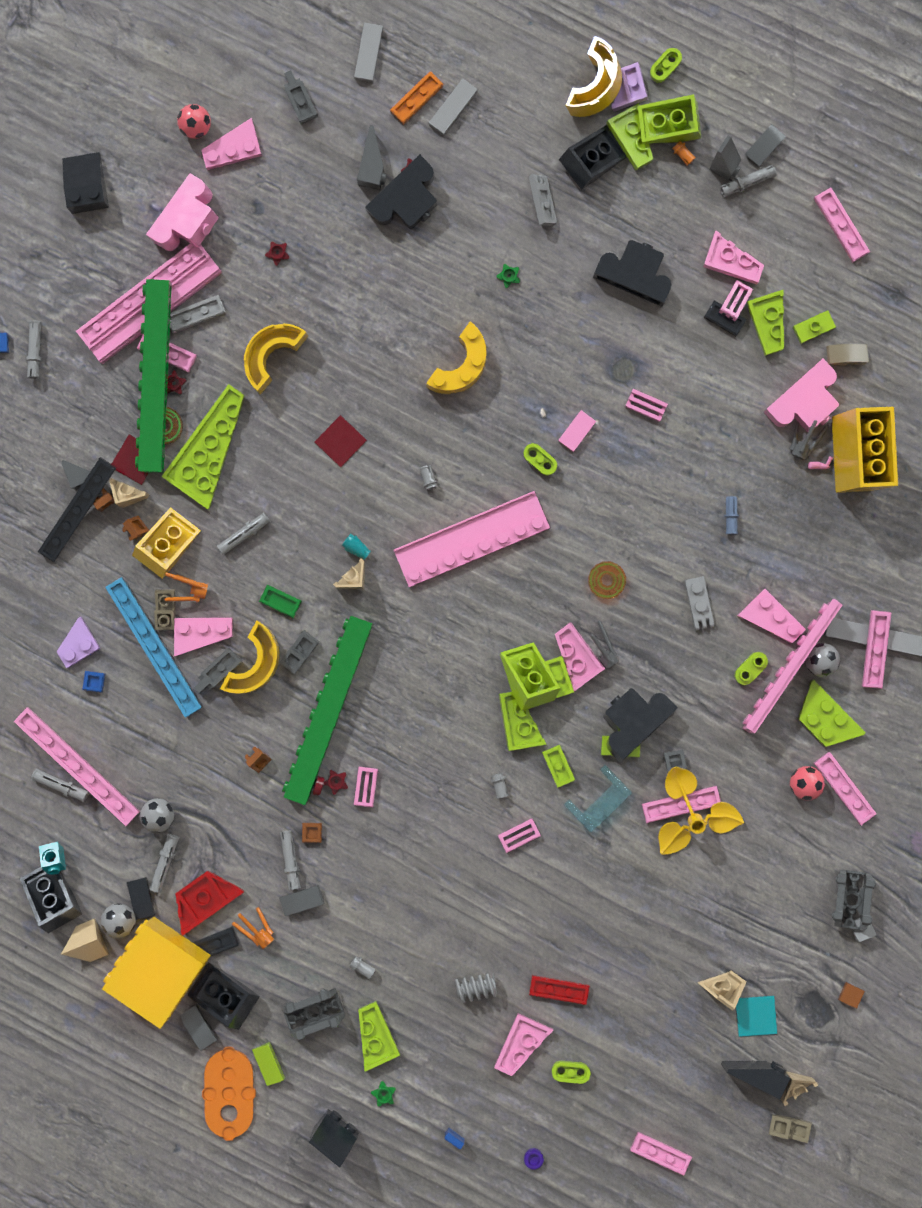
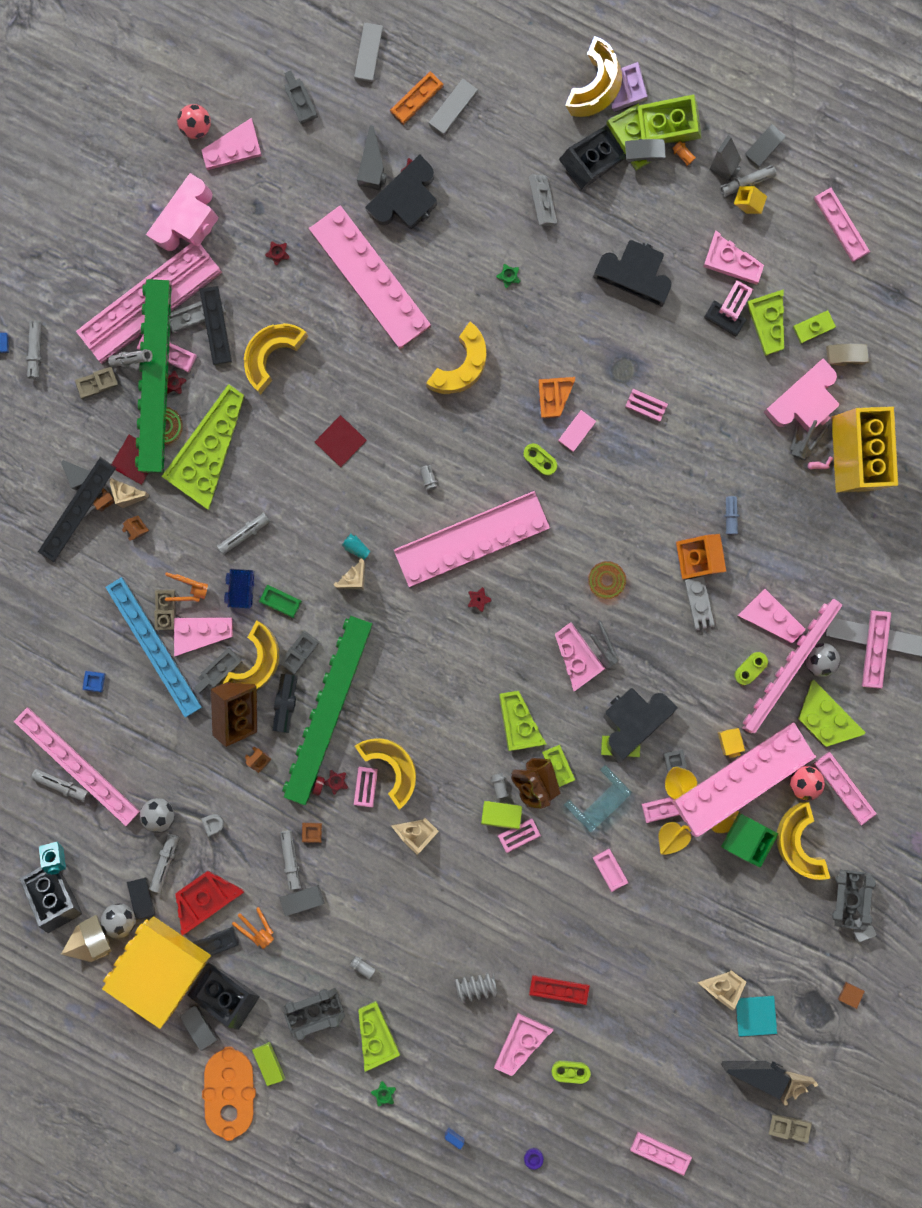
lavender wing [57,617,101,668] -> none
black slope [62,152,109,214] -> none
yellow slope [132,507,201,579] -> none
black slope [309,1109,359,1168] -> none
lime slope [500,642,560,711] -> none
lime plate [545,656,574,698] -> none
lime plate [650,48,682,83] -> none
none -> dark tan slope [75,367,118,399]
none -> dark tan slope [79,915,112,960]
none -> light grey pin [108,349,153,367]
none -> black tile [199,286,232,365]
none -> light grey tile [201,814,224,837]
none -> reddish brown slope [211,682,257,747]
none -> clear blue brick [224,569,255,609]
none -> black piece [272,674,298,733]
none -> bright pink plate [308,205,431,349]
none -> yellow brick [355,738,416,809]
none -> tan slope [391,818,439,855]
none -> dark red plate [468,587,492,612]
none -> lime slope [481,801,522,830]
none -> reddish brown piece [511,758,561,809]
none -> orange wing [538,377,575,418]
none -> bright pink tile [592,849,628,892]
none -> dark grey slope [625,139,666,162]
none -> bright pink plate [673,722,816,837]
none -> orange slope [676,534,726,579]
none -> yellow brick [718,728,745,758]
none -> green slope [721,813,779,868]
none -> yellow brick [734,186,767,214]
none -> yellow brick [776,801,830,880]

